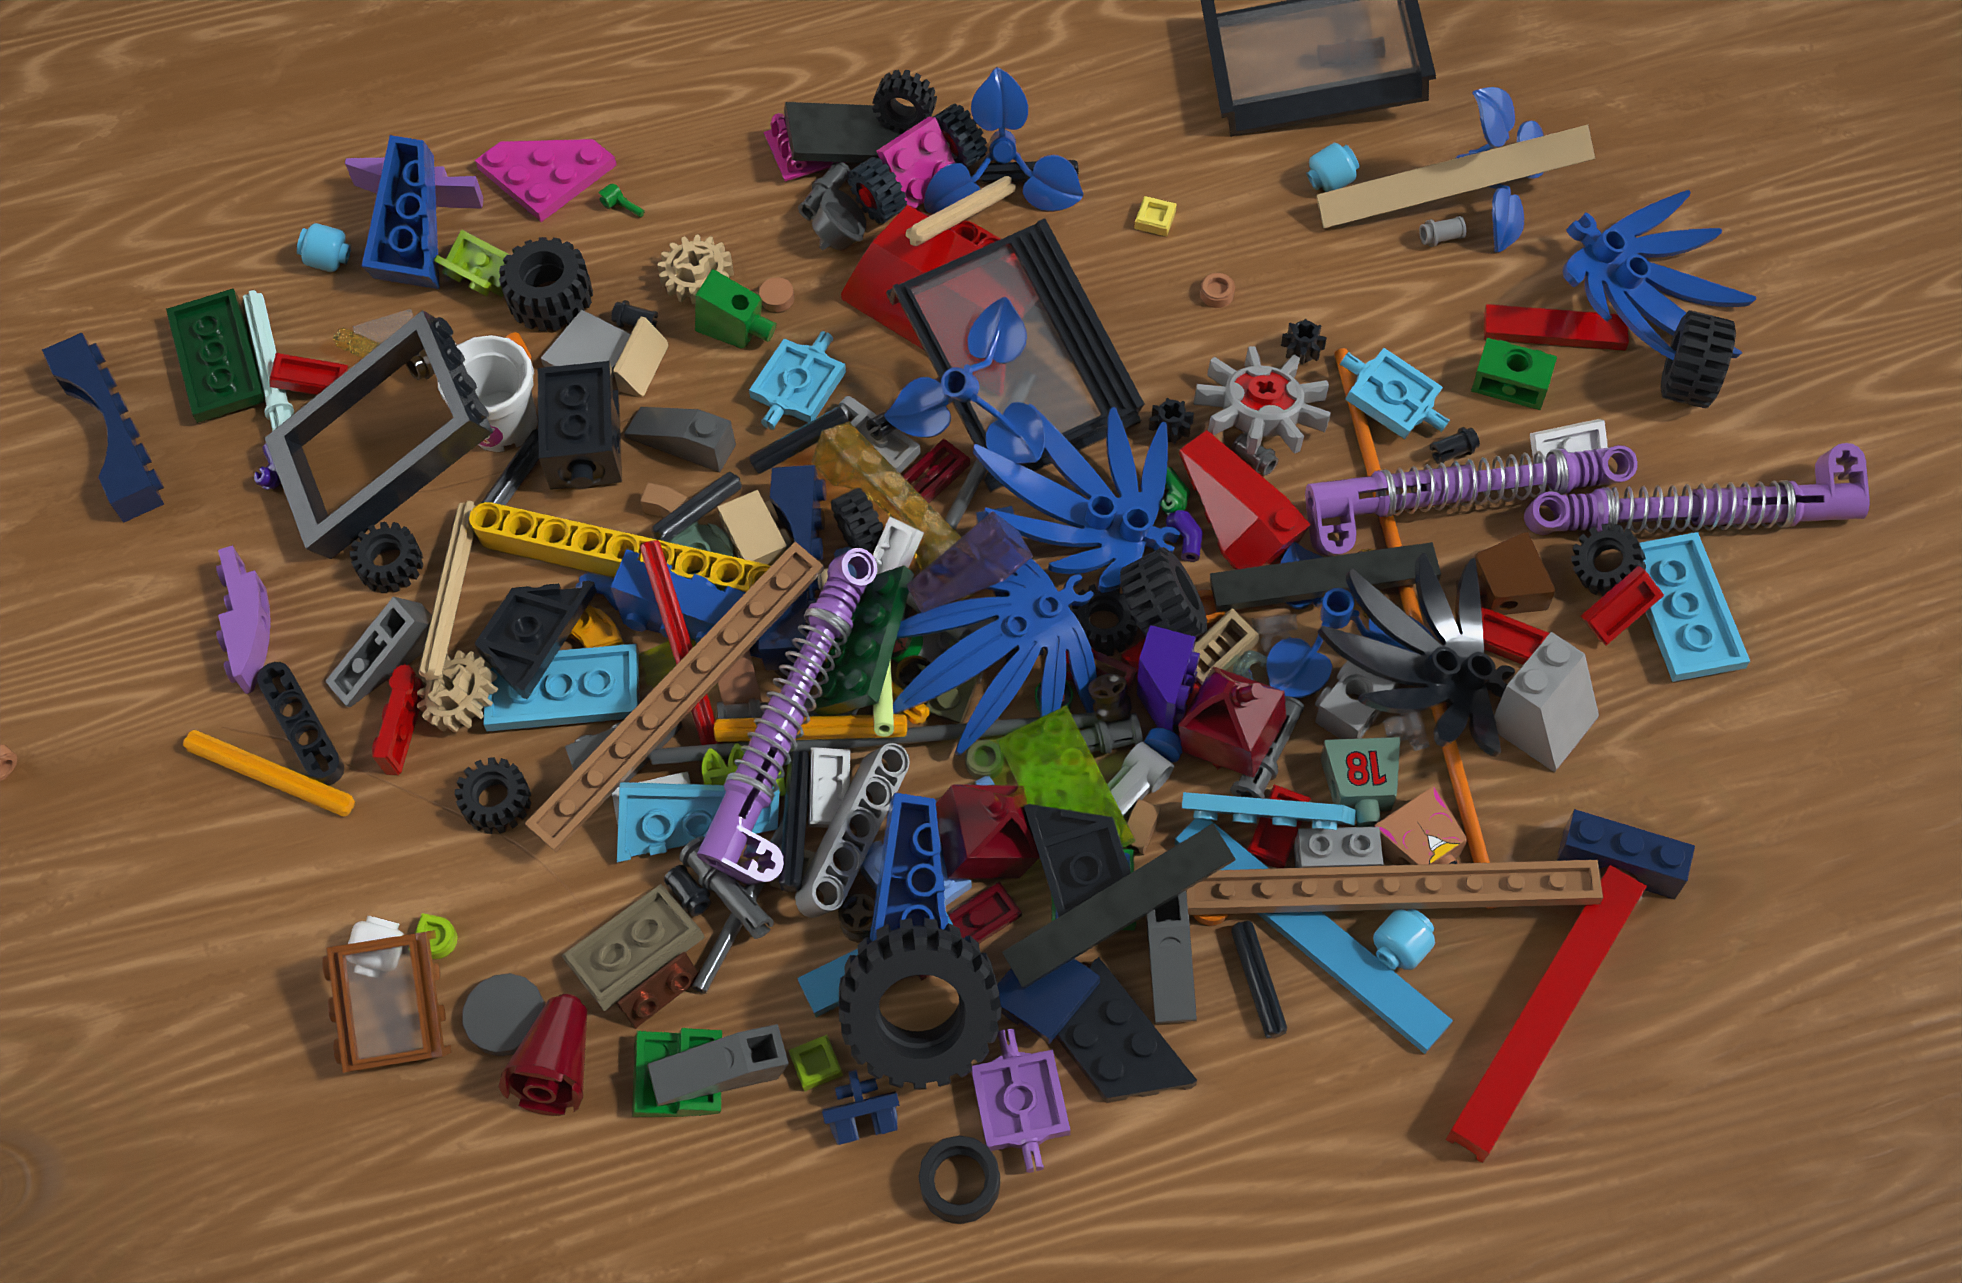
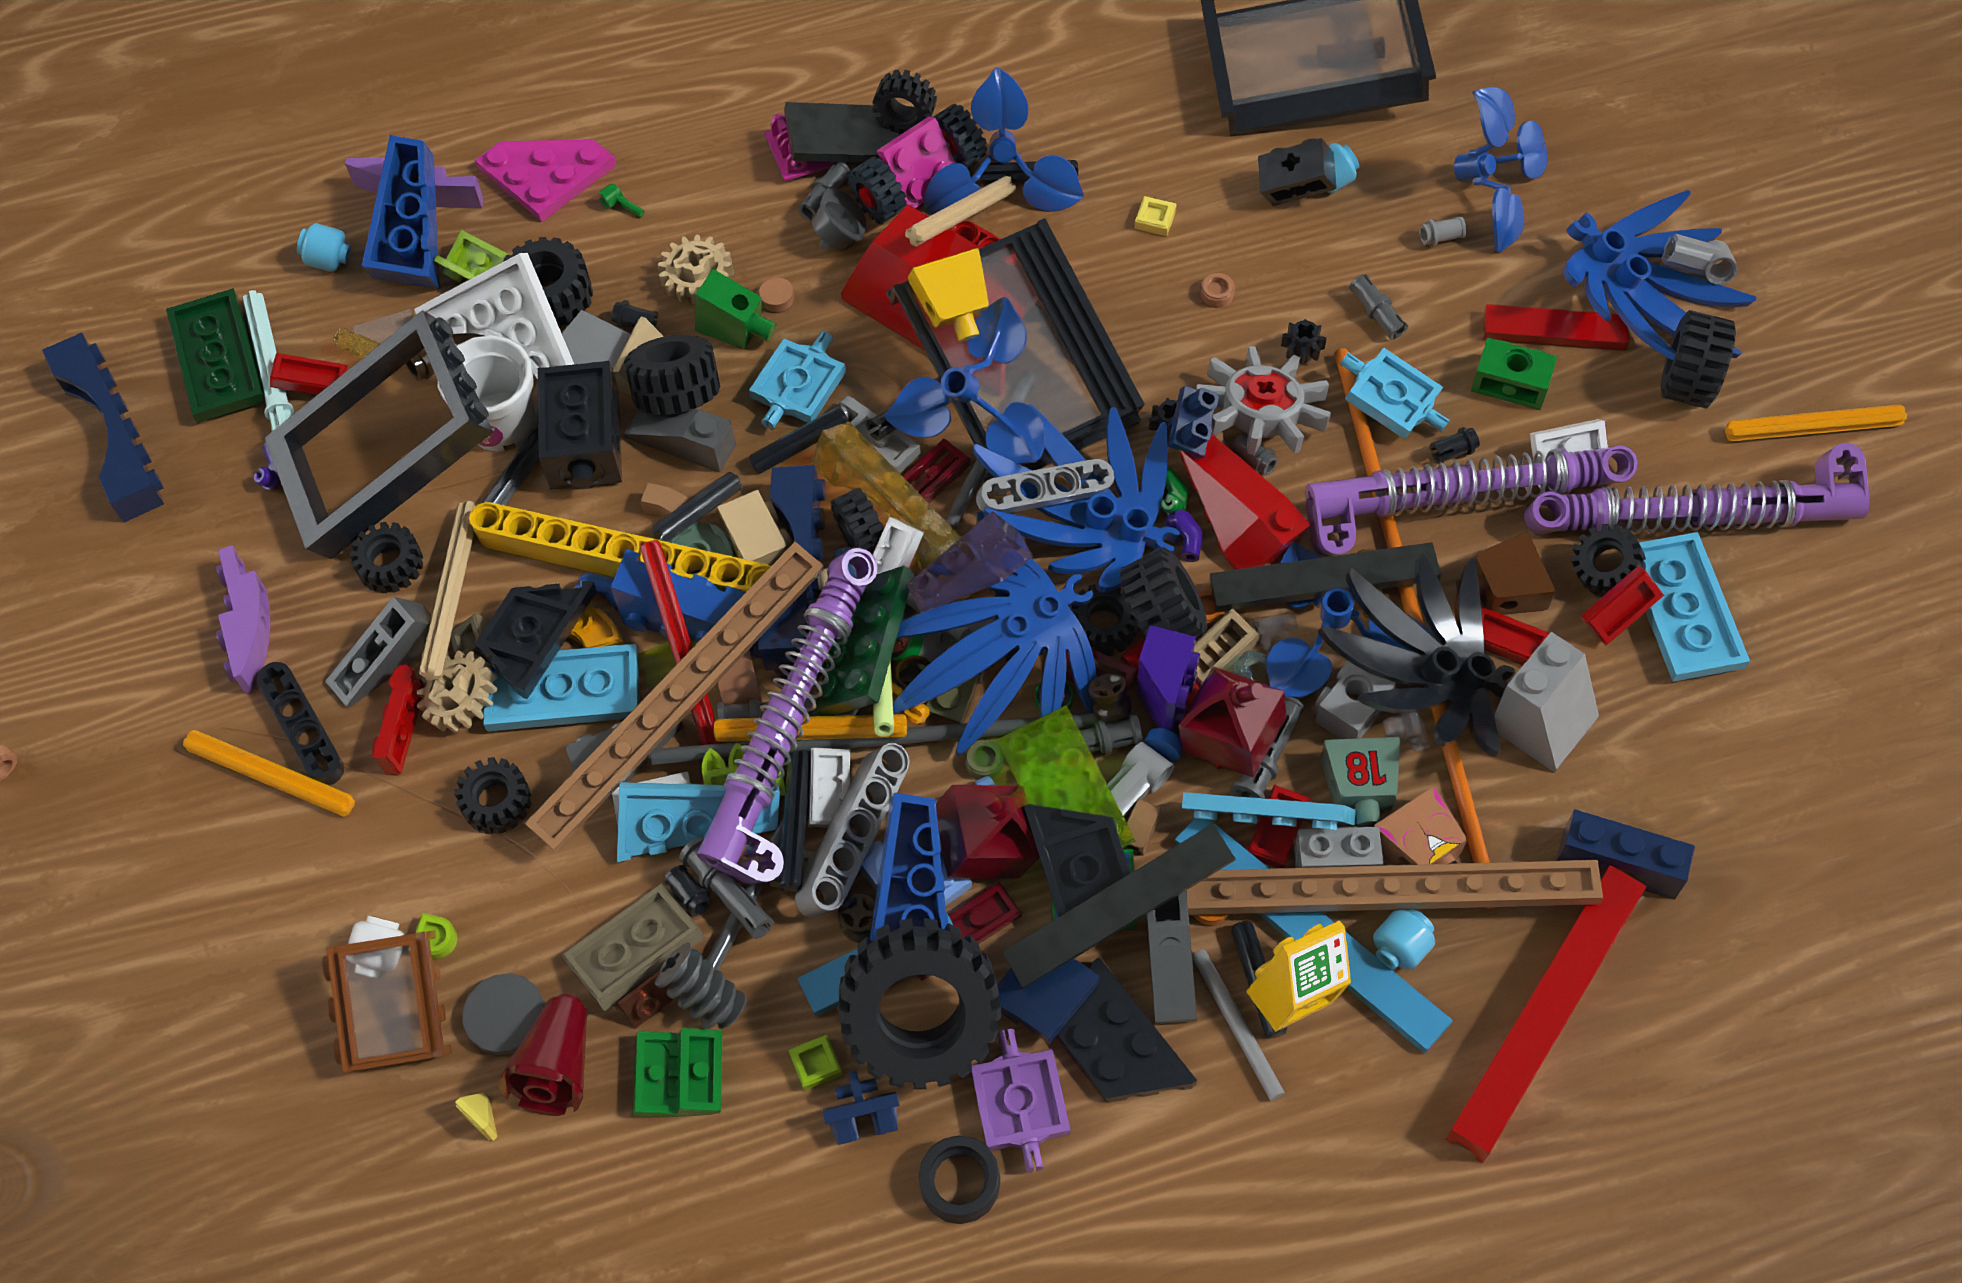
dark grey slope [647,1024,789,1106] -> none
tan tile [1316,125,1595,229] -> none
none -> white plate [414,253,574,379]
none -> dark tan slope [450,613,490,655]
none -> light yellow slope [455,1093,497,1141]
none -> black tyre [624,335,721,415]
none -> dark grey piece [655,943,747,1029]
none -> yellow torso [908,248,988,342]
none -> light grey beam [976,459,1115,513]
none -> dark blue hips [1168,385,1219,460]
none -> light grey bar [1192,949,1285,1101]
none -> yellow slope [1246,920,1351,1032]
none -> black brick [1258,138,1337,206]
none -> dark grey pin [1349,274,1408,340]
none -> light grey piece [1662,234,1738,285]
none -> light orange axle [1725,404,1907,441]

